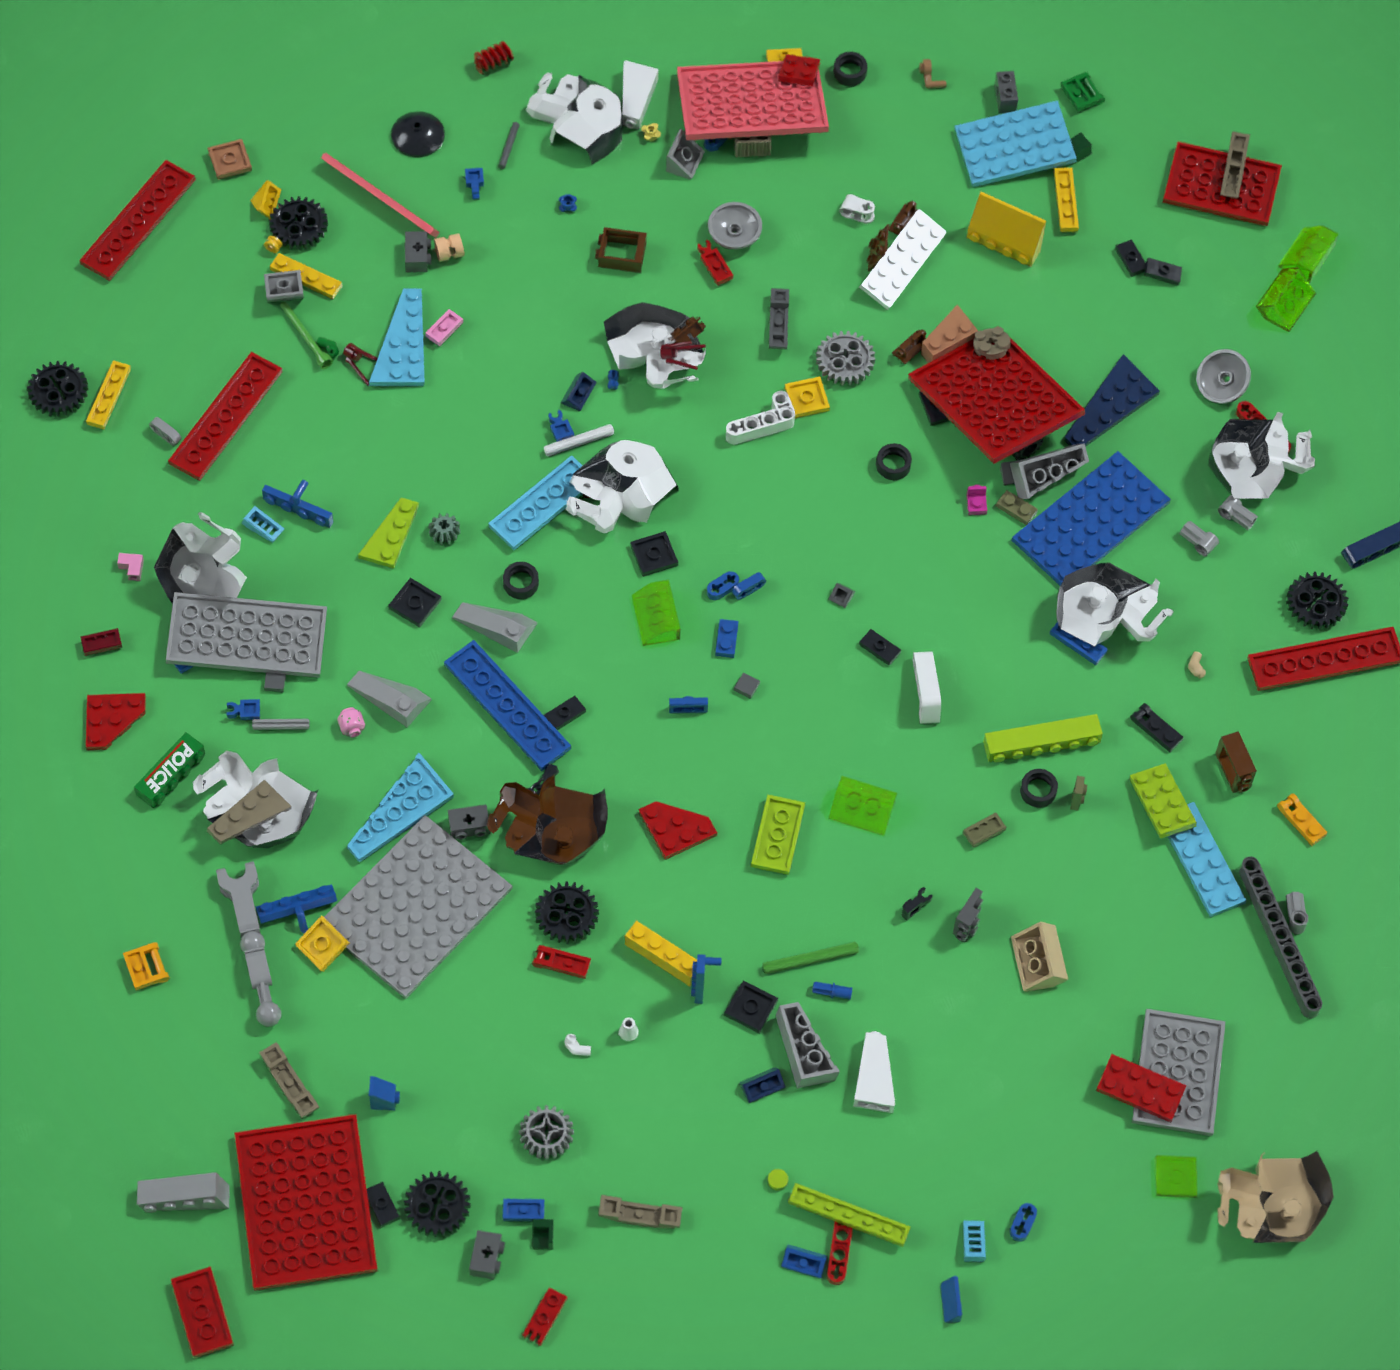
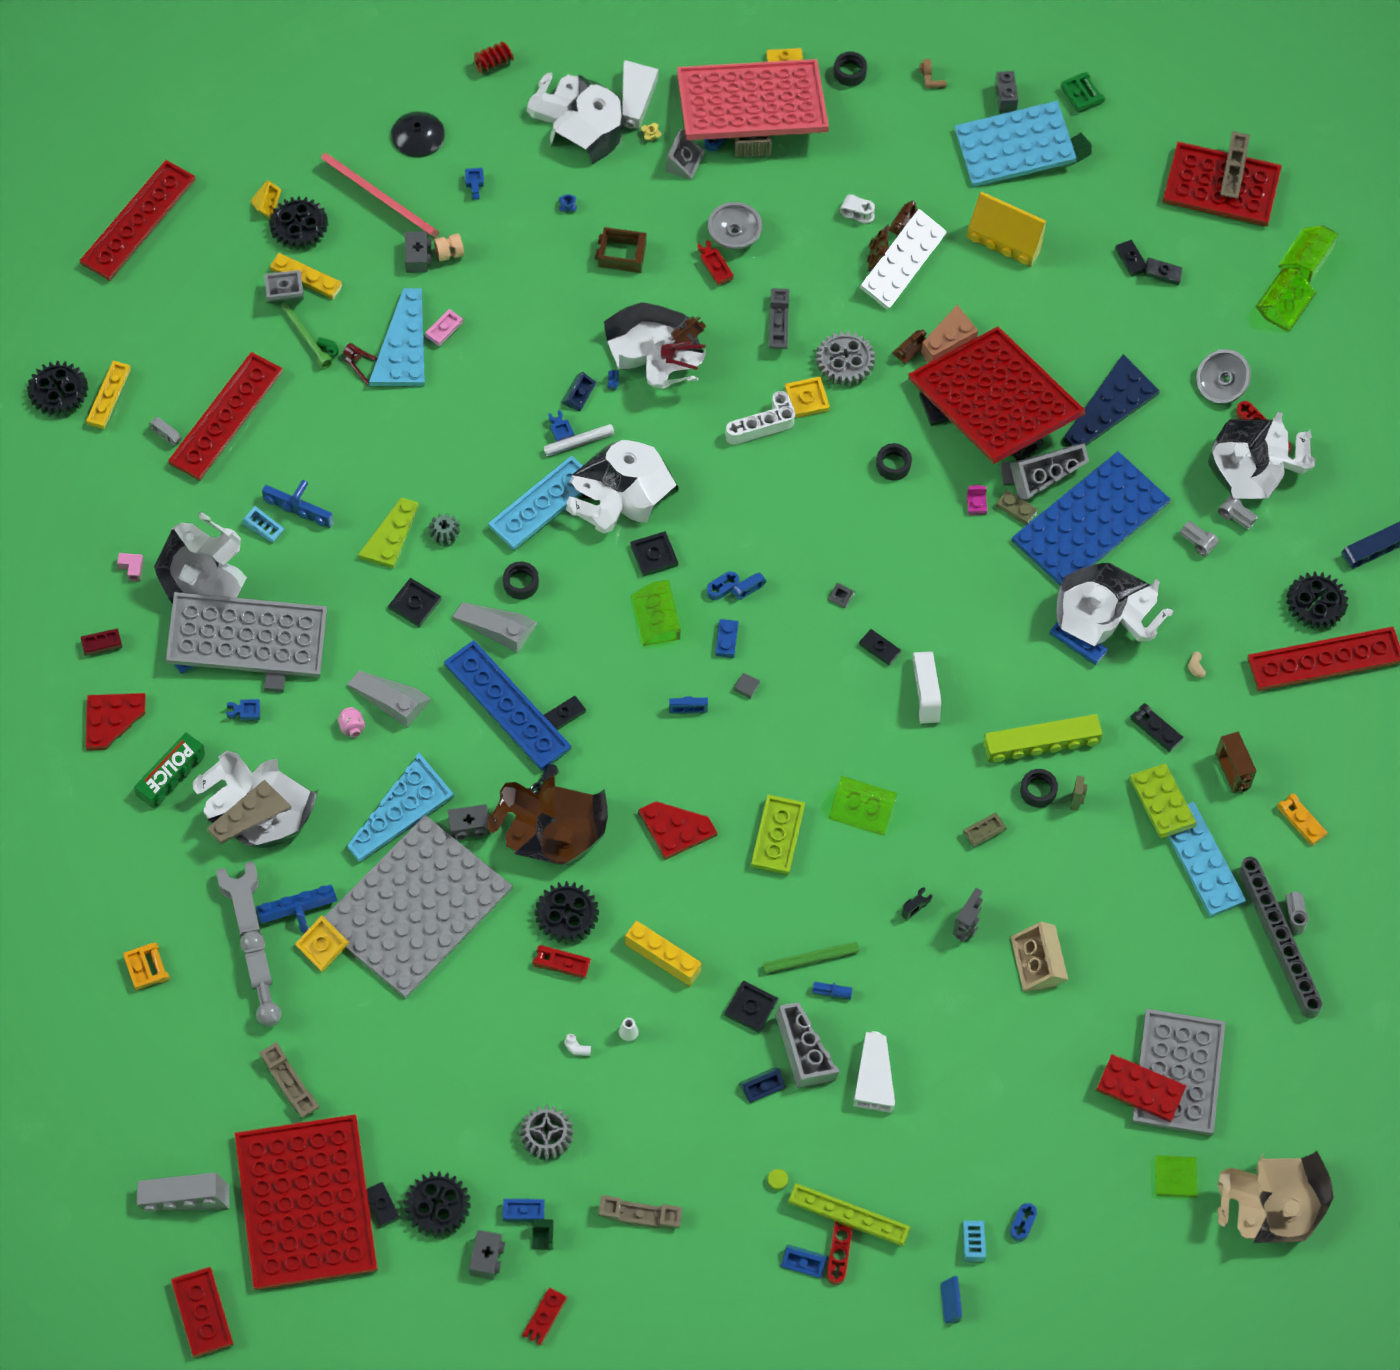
nougat plate [208,139,252,179] -> none
light grey axle [252,719,310,730] -> none
yellow bush [264,236,283,253] -> none
blue slope [369,1076,400,1110] -> none
dark grey bar [498,122,519,169] -> none
plate [691,954,721,1004] -> none
red plate [778,54,820,86] -> none
dark tan plate [974,327,1010,360] -> none
yellow plate [1054,168,1079,232] -> none

